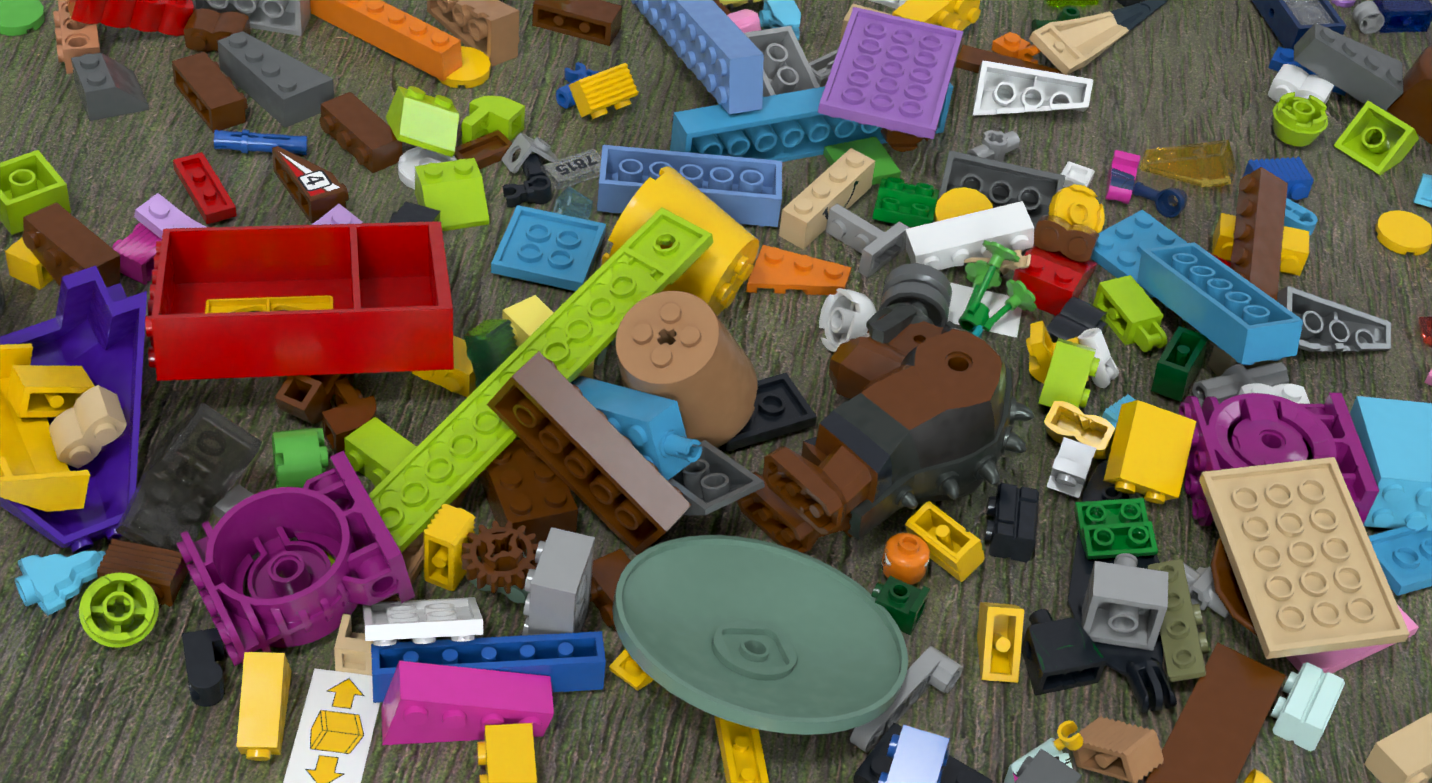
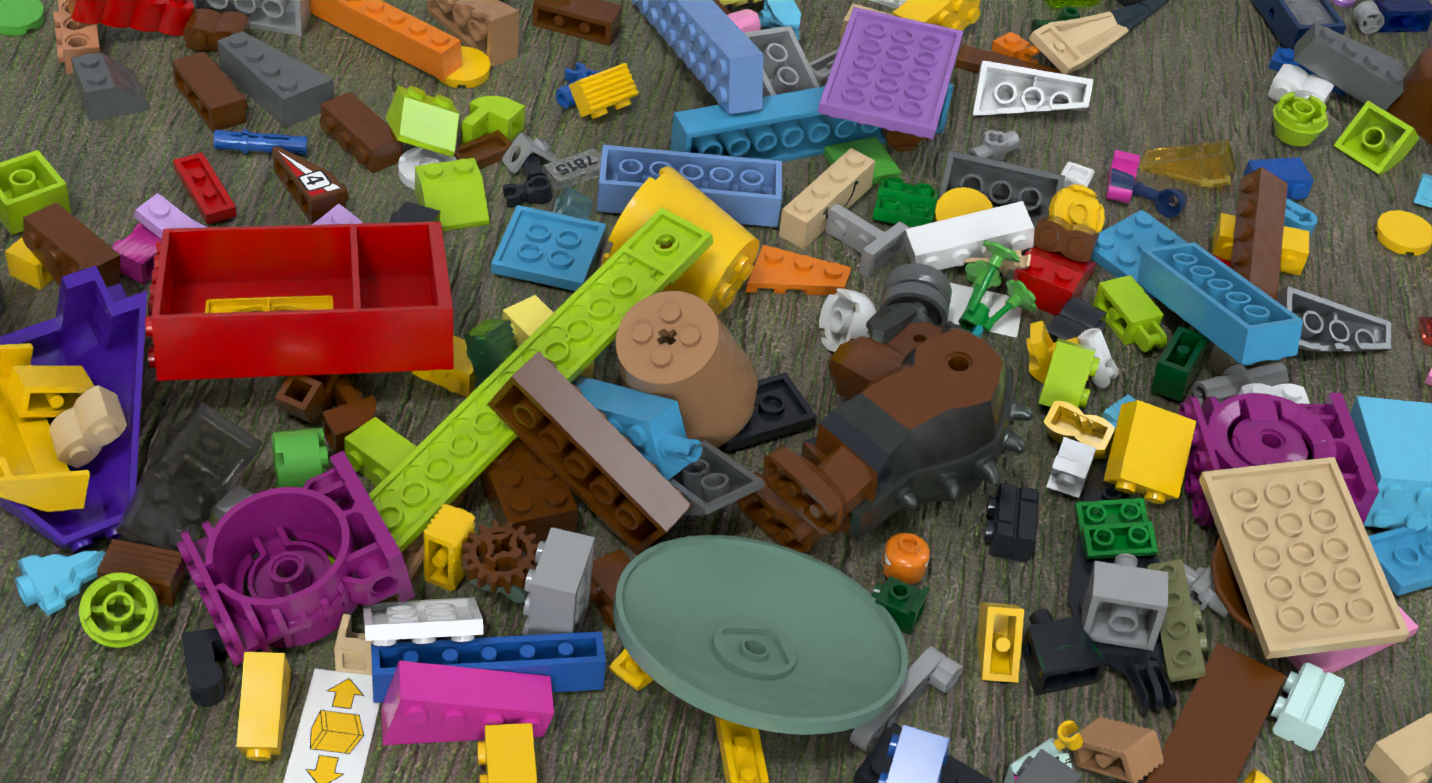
yellow brick [905,501,985,582] -> none

